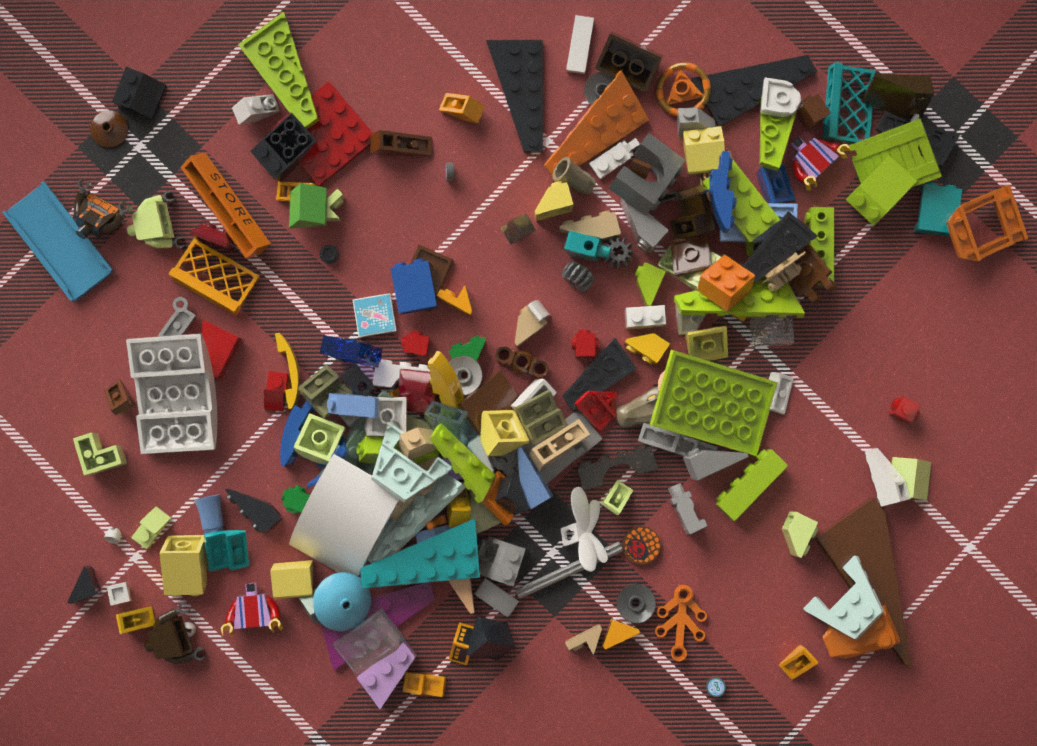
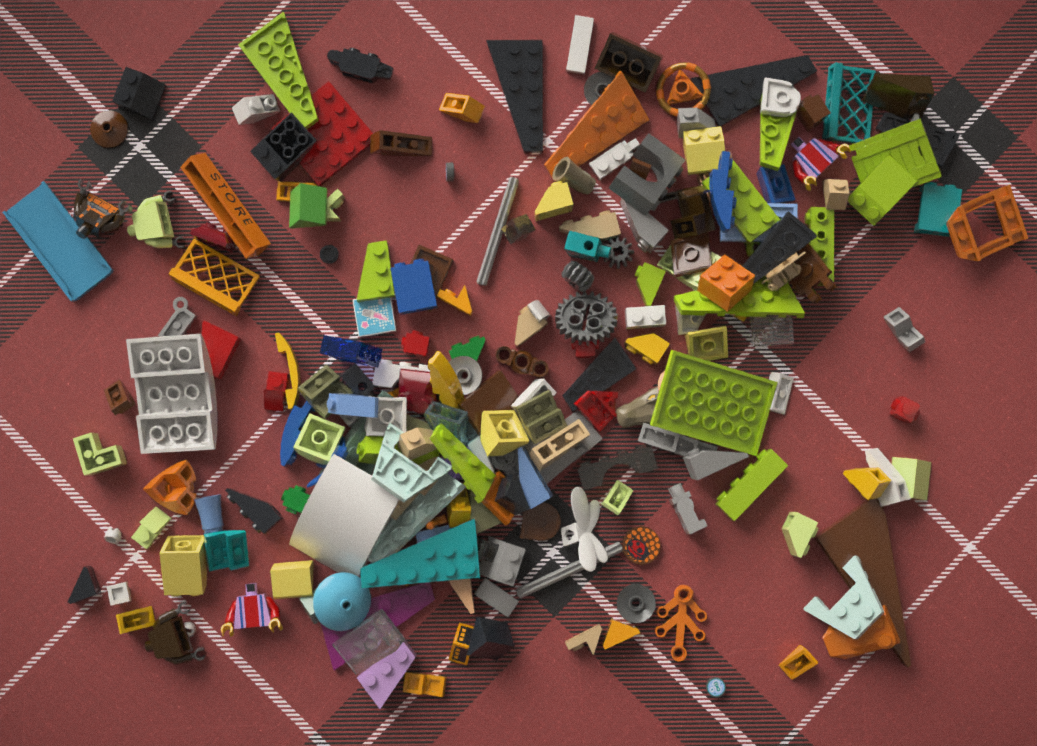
none -> orange brick [143,460,196,515]
none -> black hinge [327,48,394,84]
none -> lime wing [356,241,395,303]
none -> light grey axle [477,177,519,286]
none -> reddish brown tile [520,502,561,541]
none -> dark grey gear [555,291,618,346]
none -> tan slope [822,179,849,210]
none -> yellow slope [843,467,892,500]
none -> light grey slope [884,307,926,352]

